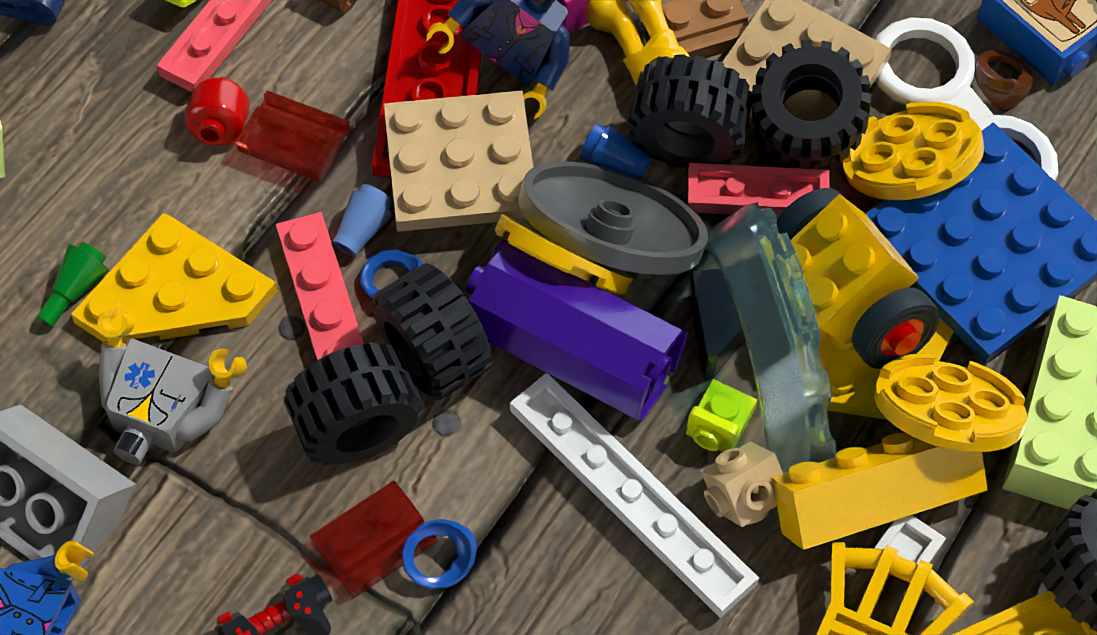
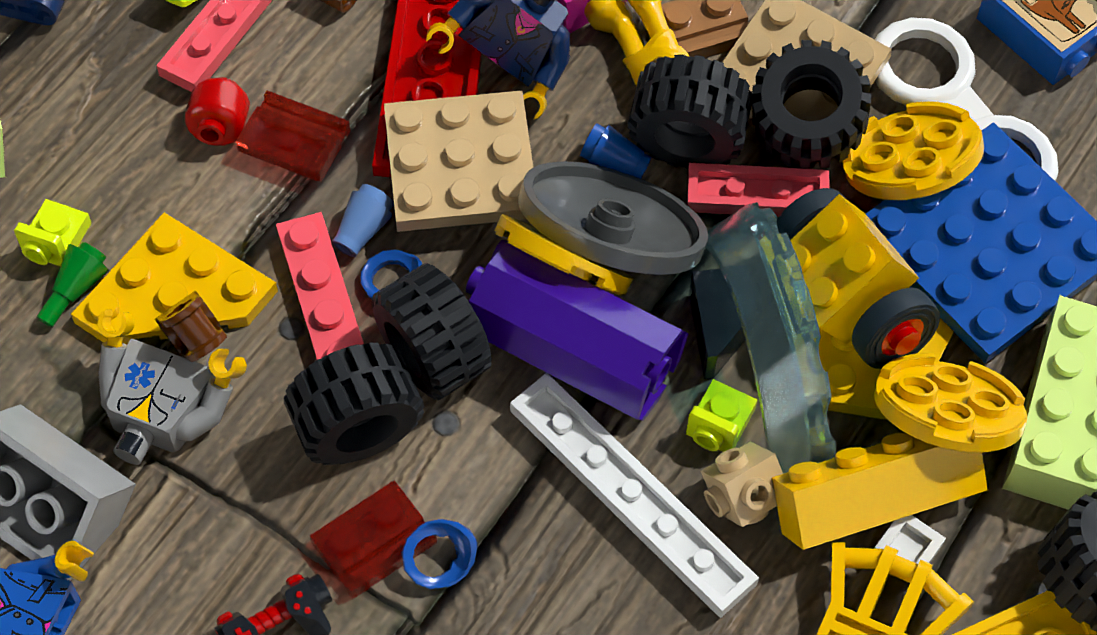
reddish brown piece [975,50,1033,111] -> none
none -> neon yellow bracket [14,199,91,266]
none -> reddish brown piece [154,291,227,362]

